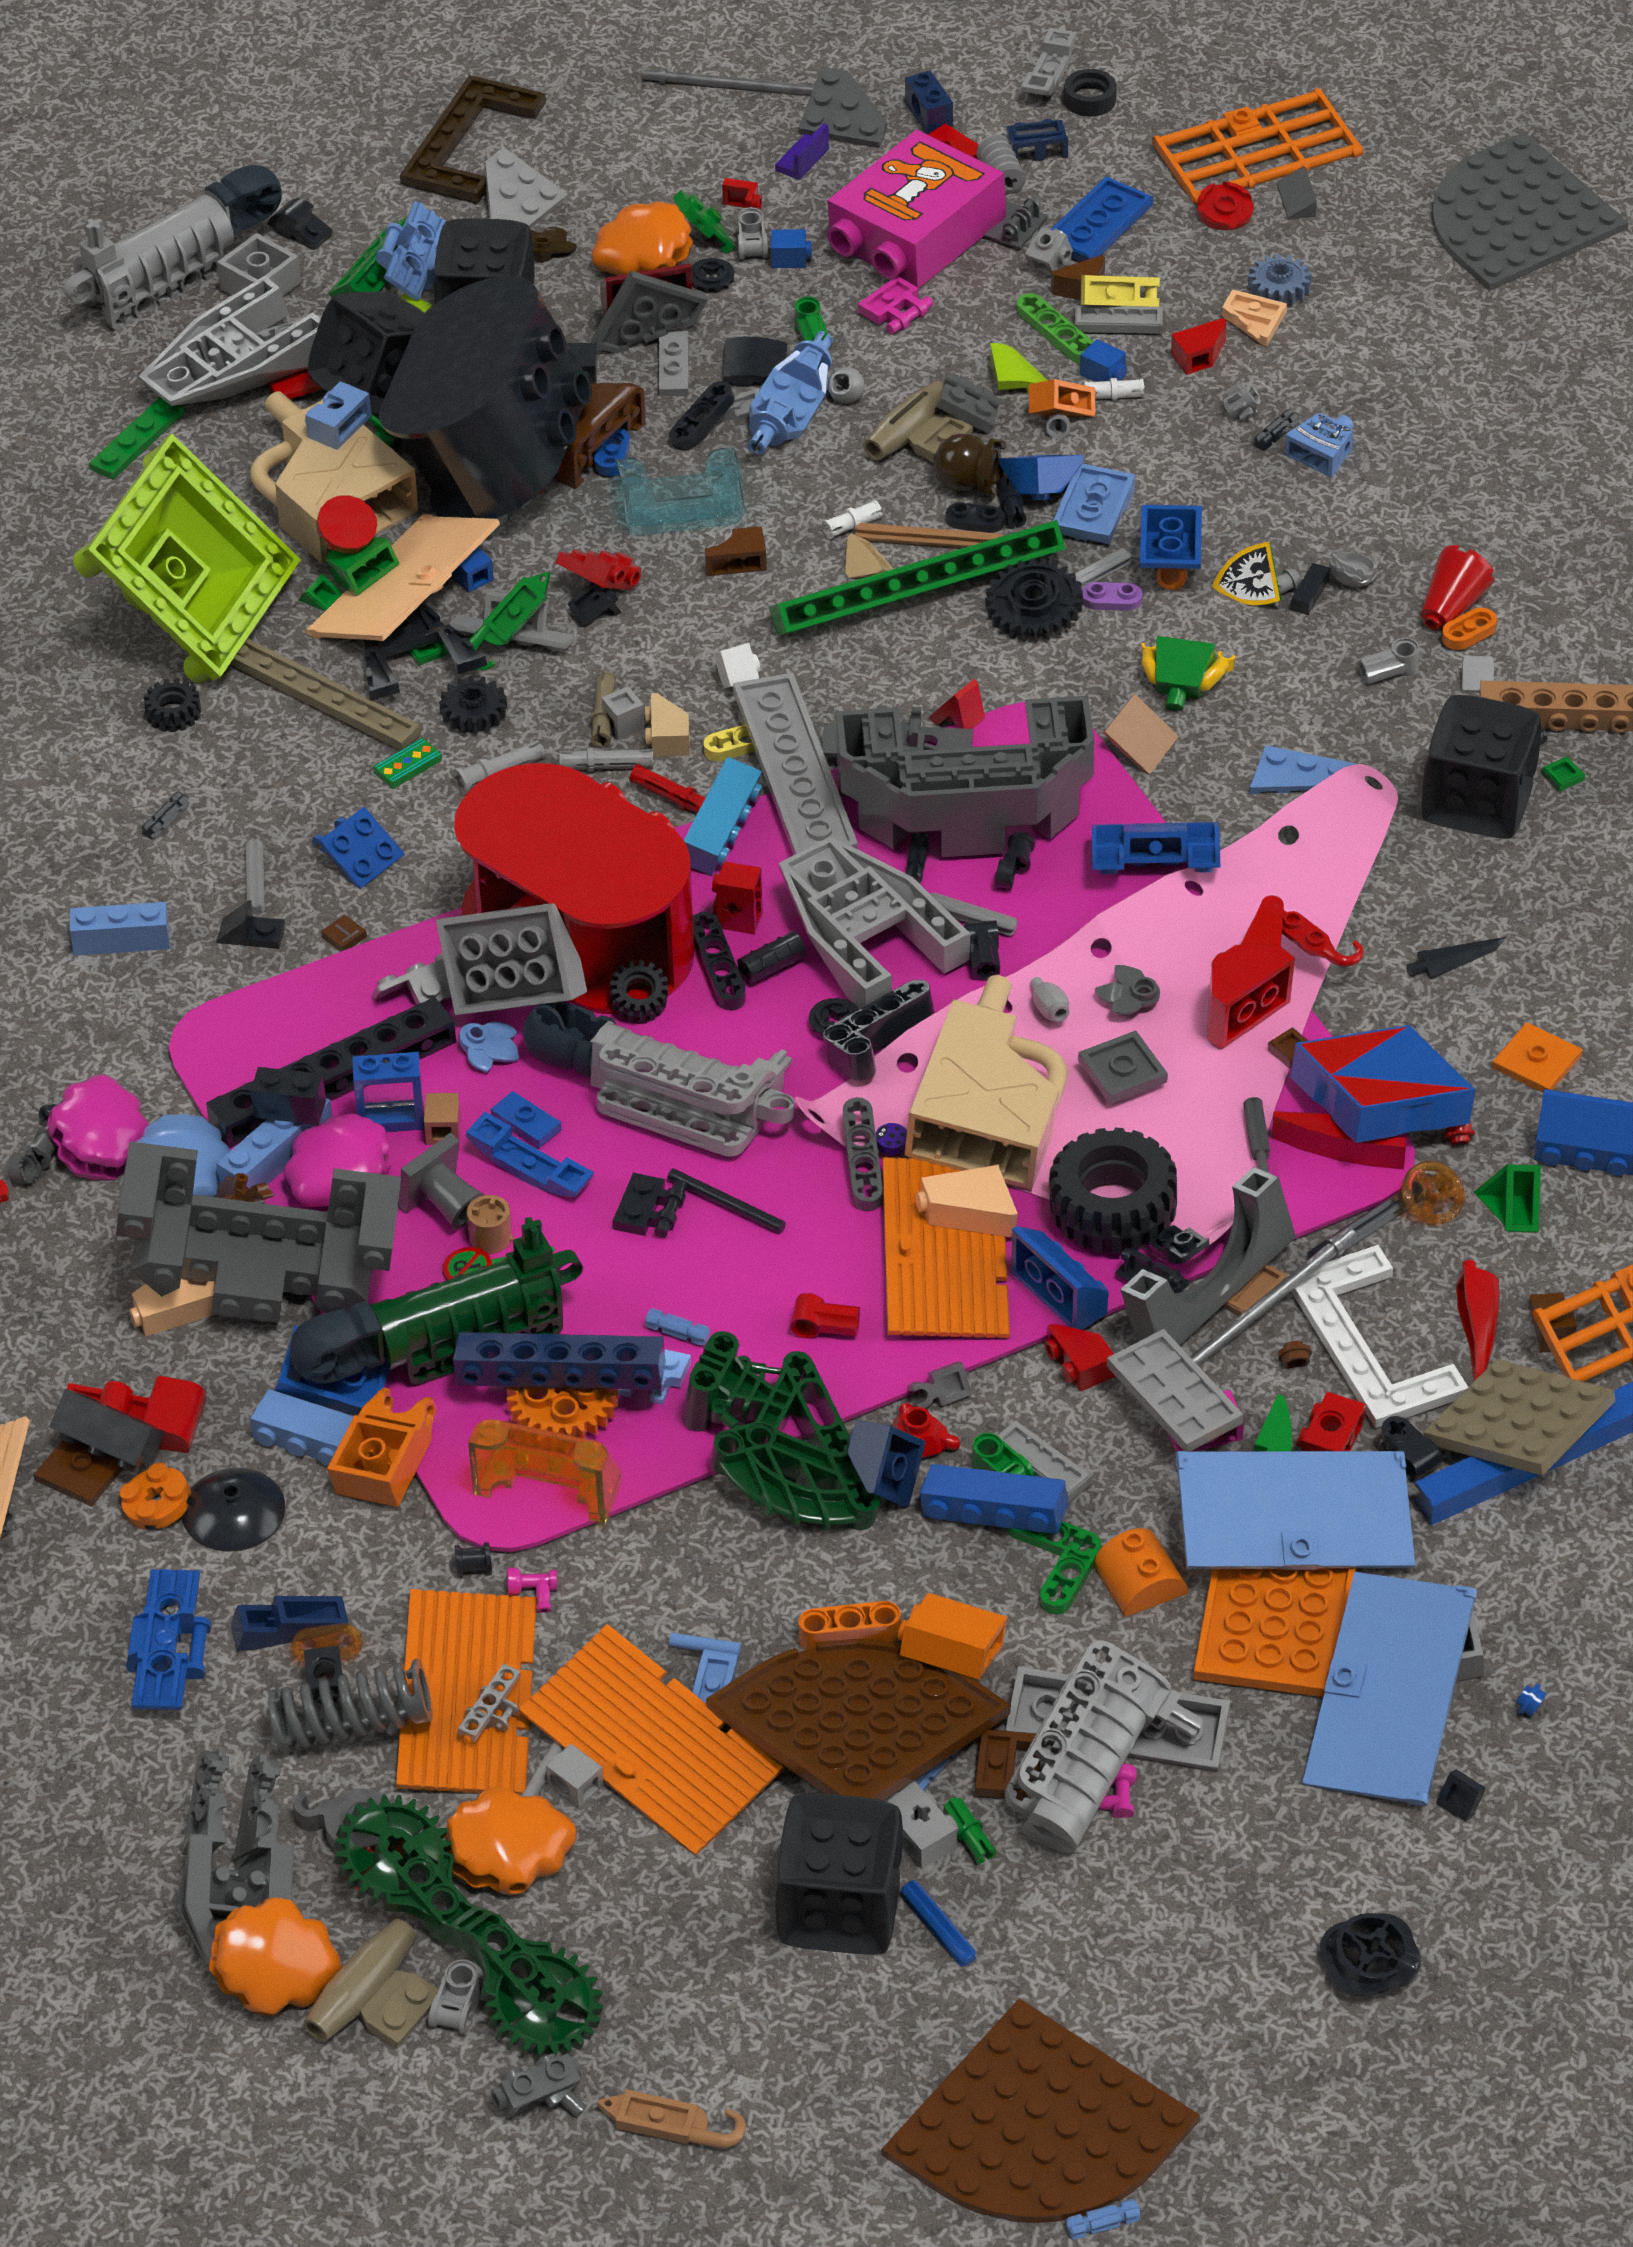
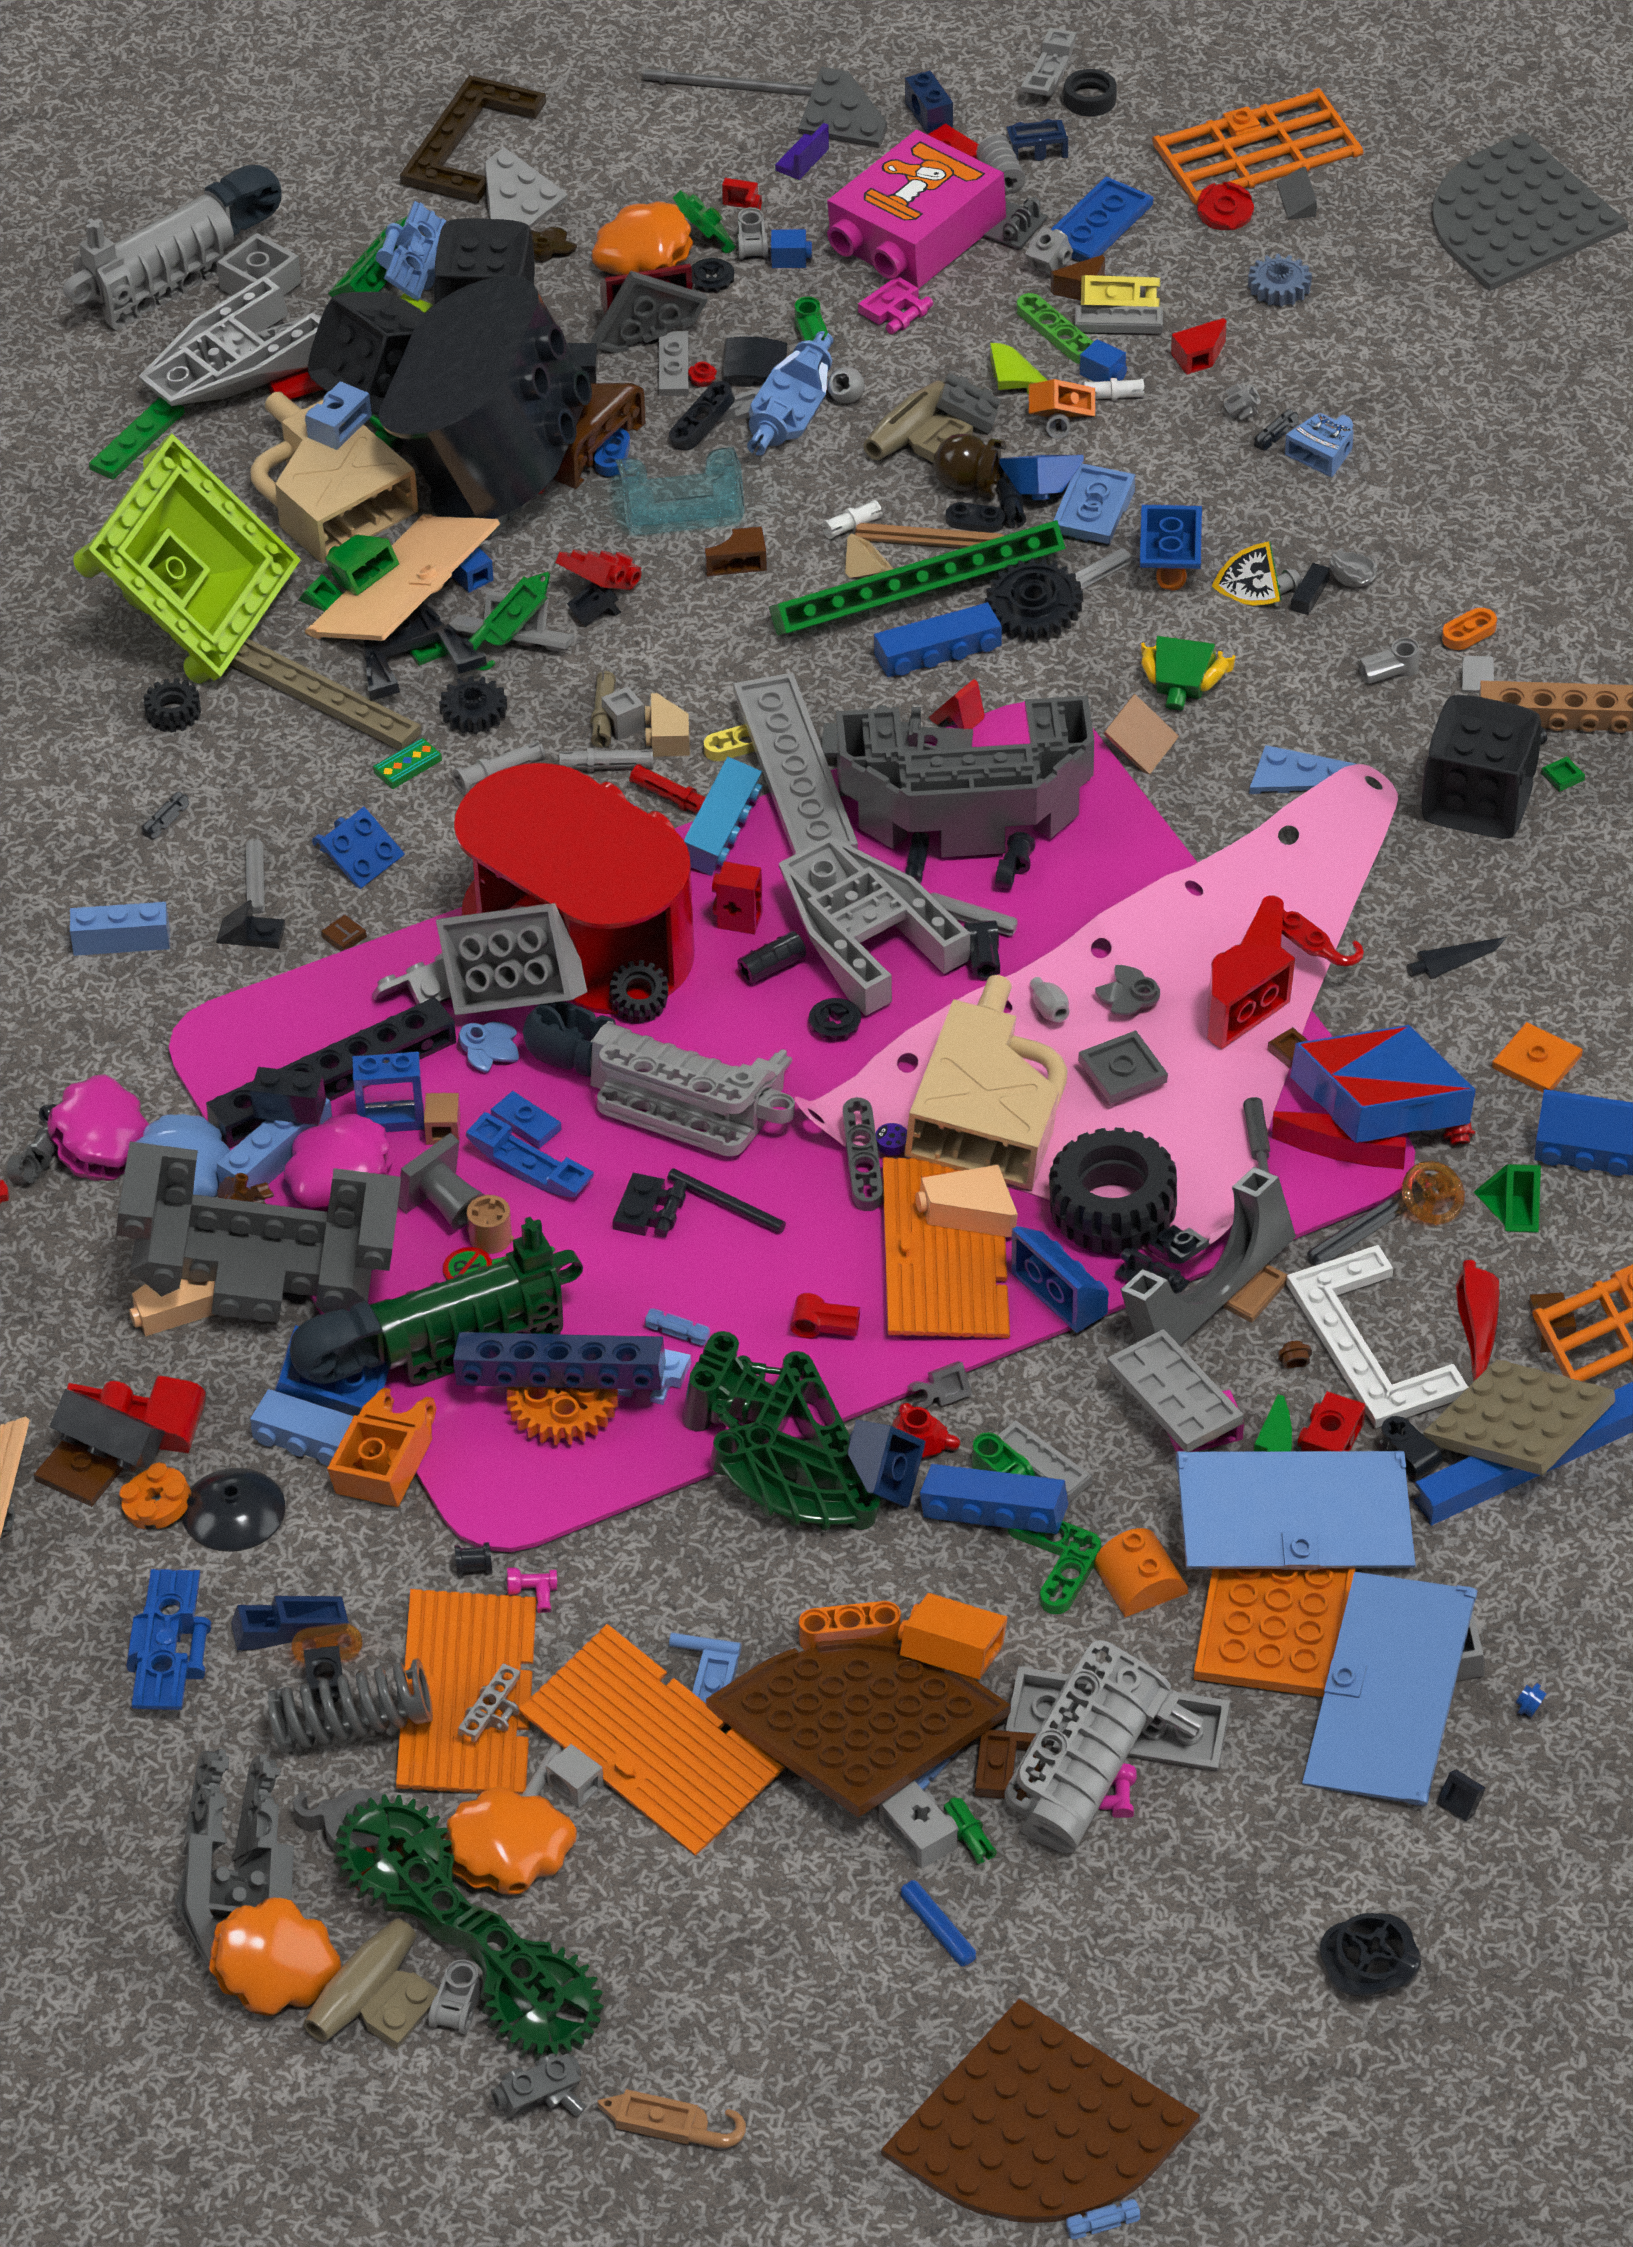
black brick [268,198,333,250] -> none
red tile [316,495,377,553] -> none
windscreen [468,1419,622,1523] -> none
black beam [693,912,746,1011] -> none
white brick [713,643,761,688] -> none
black piece [775,1793,903,1955] -> none
black beam [823,980,935,1081] -> none
red slope [1044,1323,1116,1392] -> none
medium lavender plate [1082,582,1142,611] -> none
blue bracket [1091,822,1221,874] -> none
flat silver bar [1190,1227,1357,1366] -> none
light nougat wing [1222,289,1287,346] -> none
red cone [1421,545,1495,630] -> none
none -> red plate [688,361,717,387]
none -> blue brick [874,602,1002,678]

